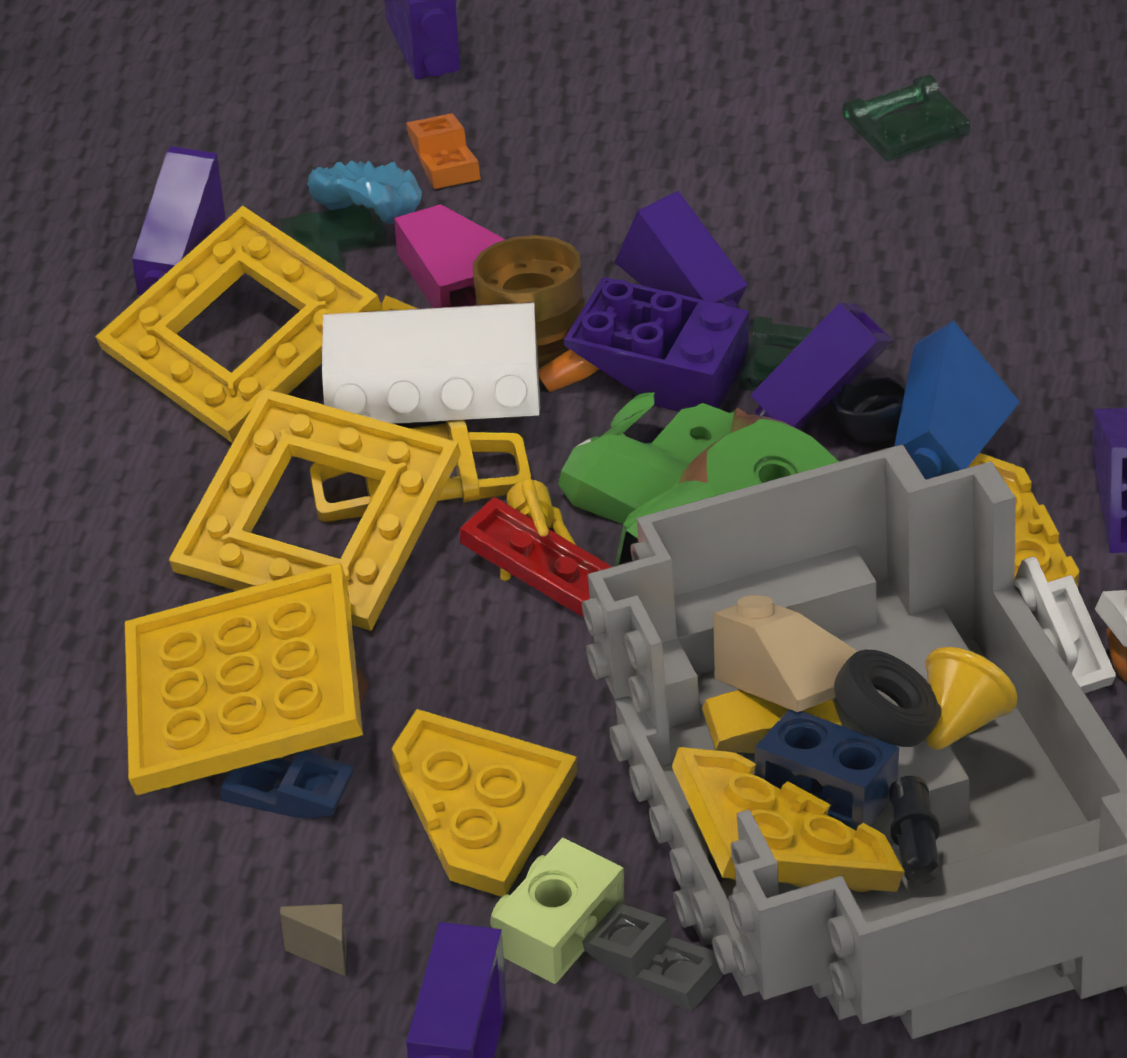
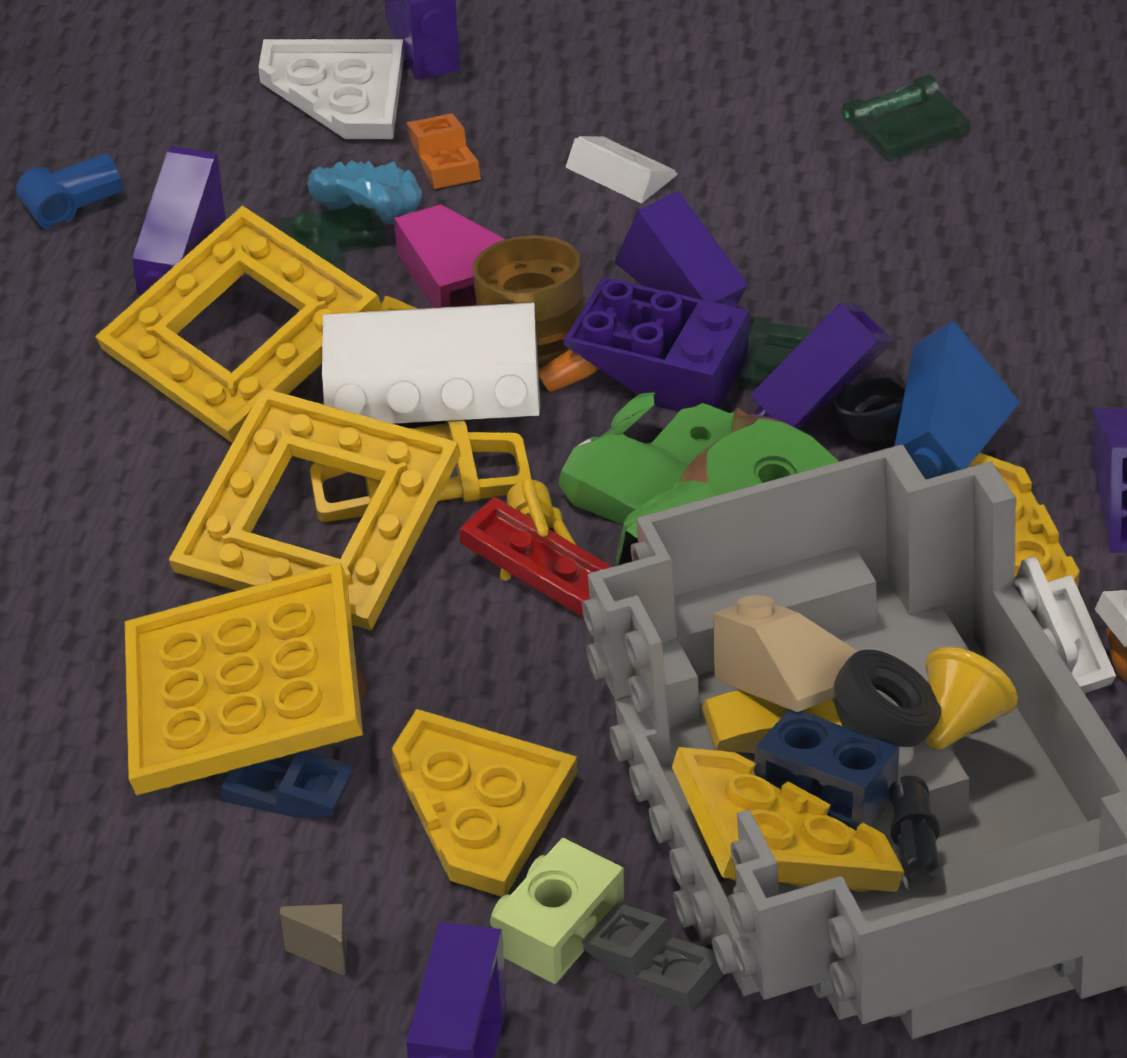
none -> blue piece [16,153,123,229]
none -> white plate [259,39,404,139]
none -> white slope [566,136,678,203]

